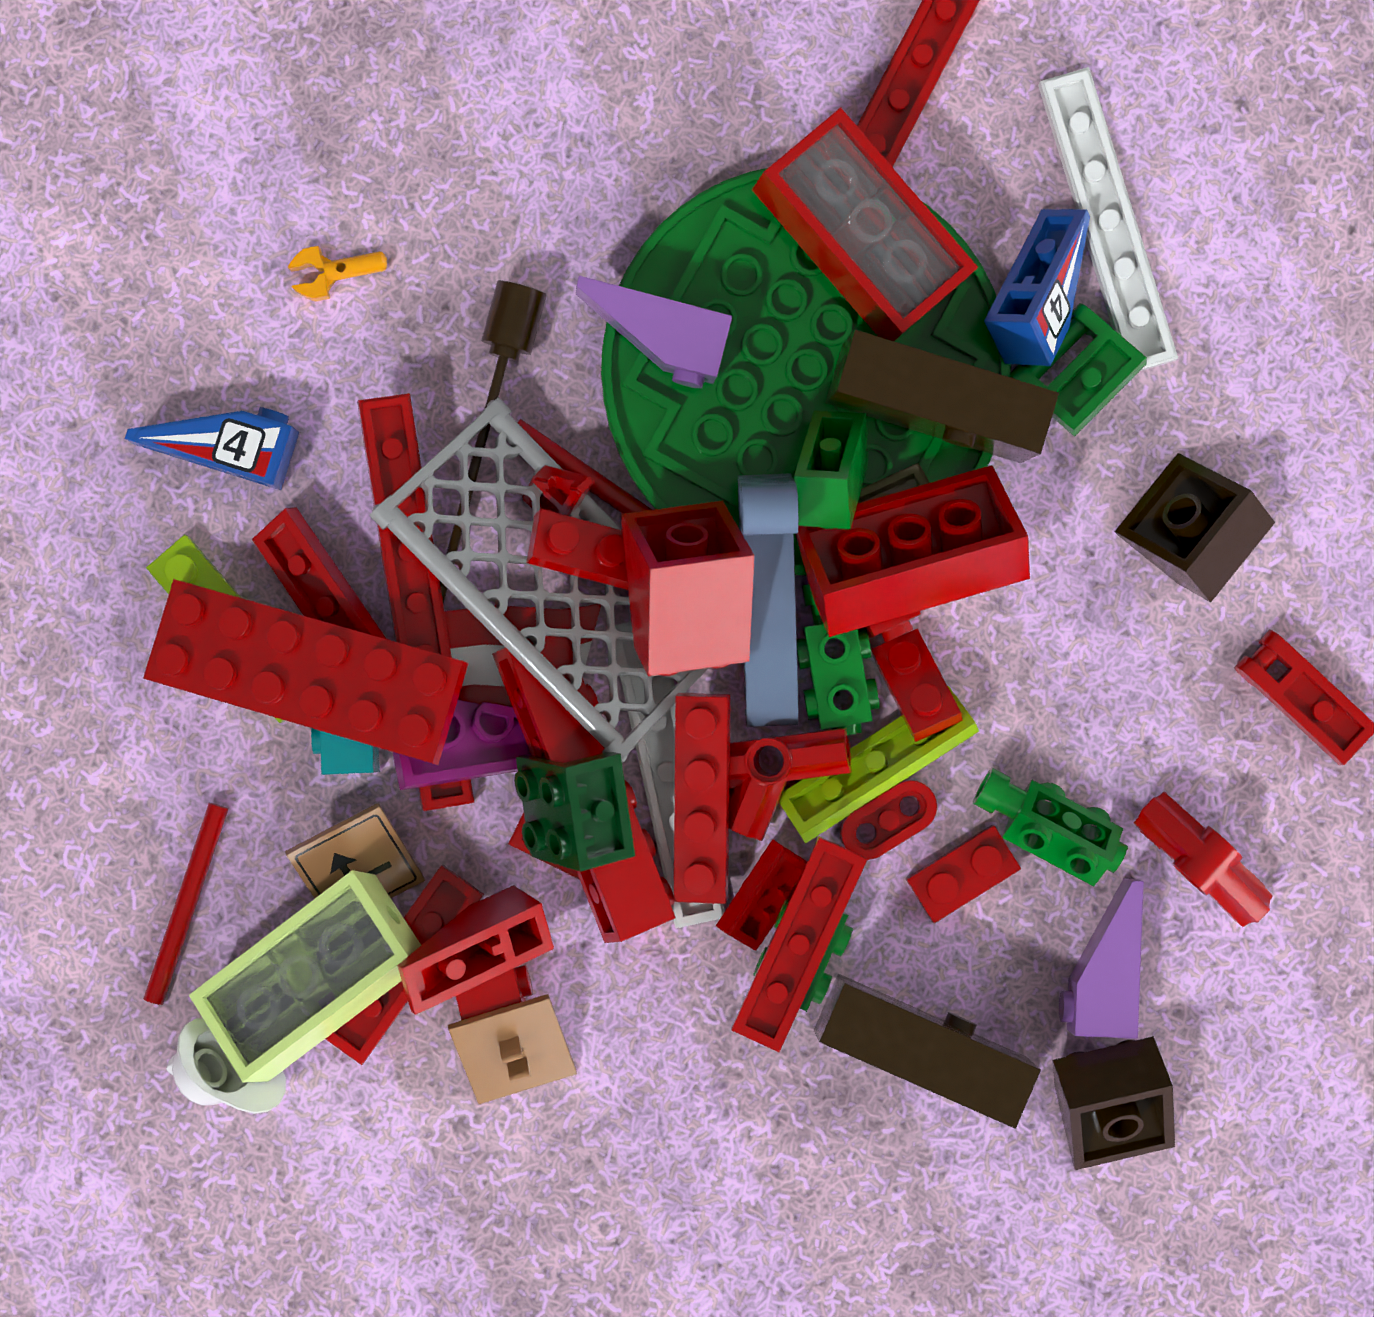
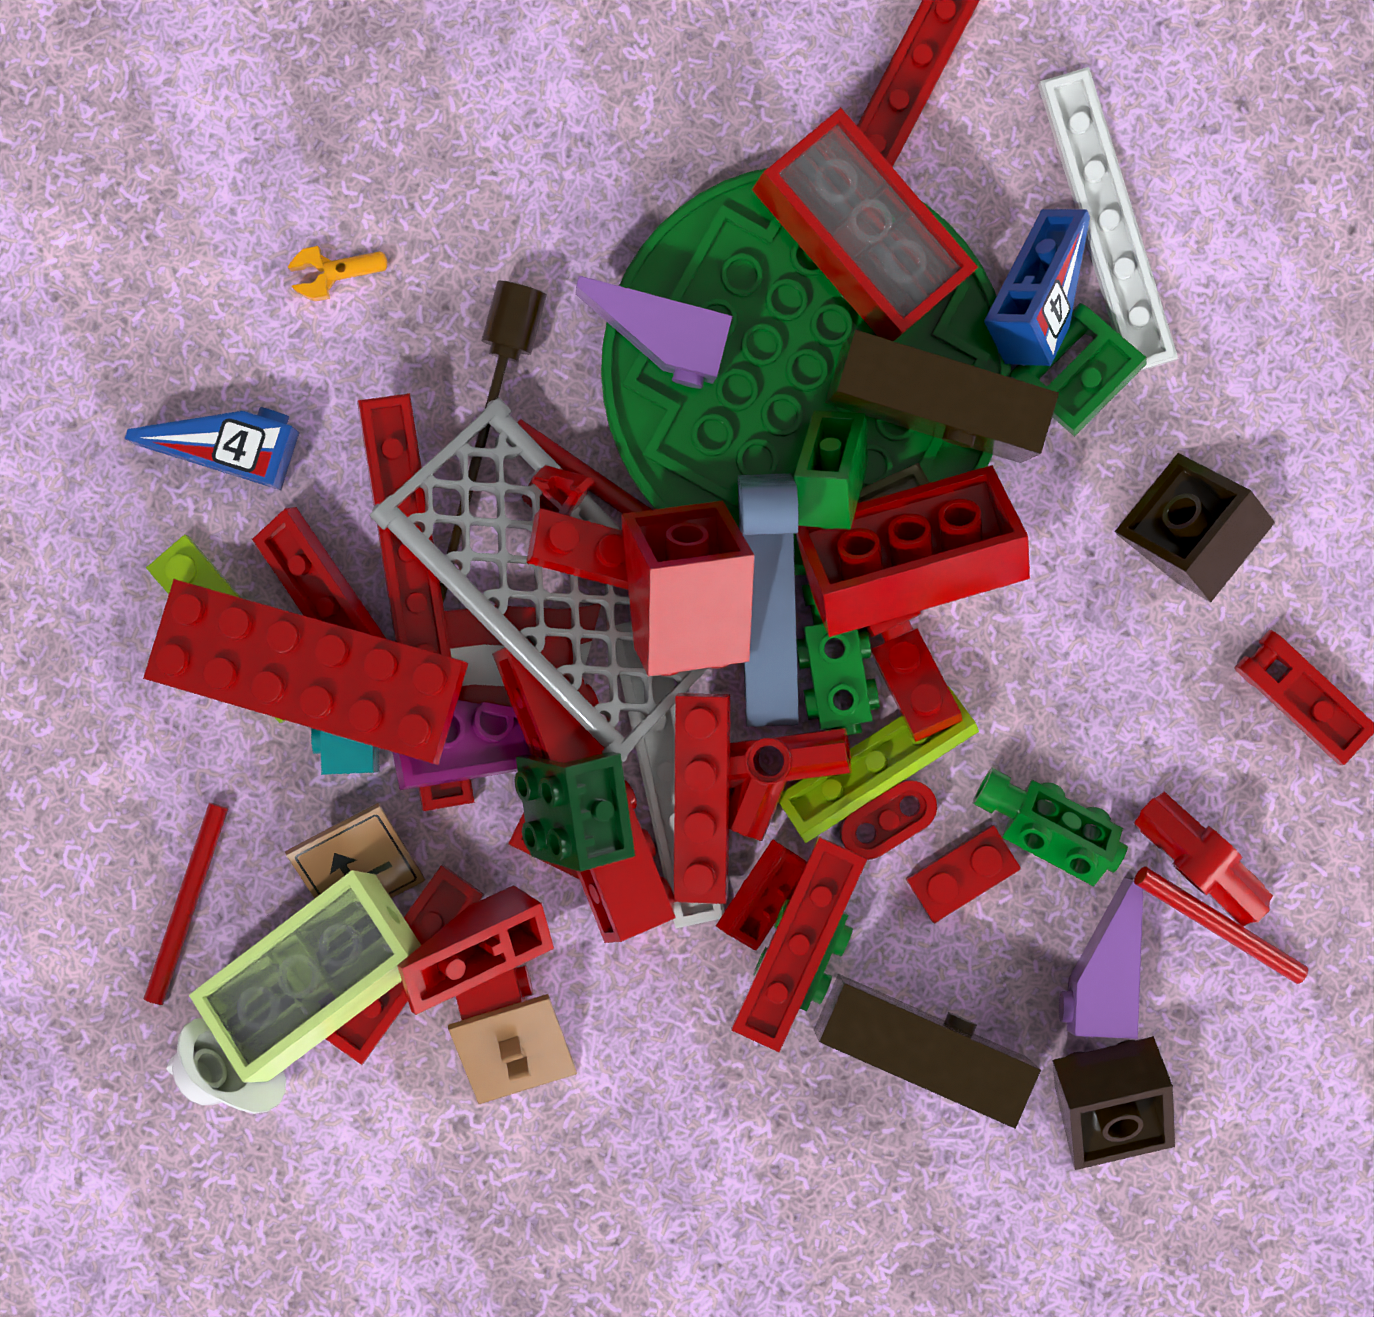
none -> red bar [1134,866,1308,984]

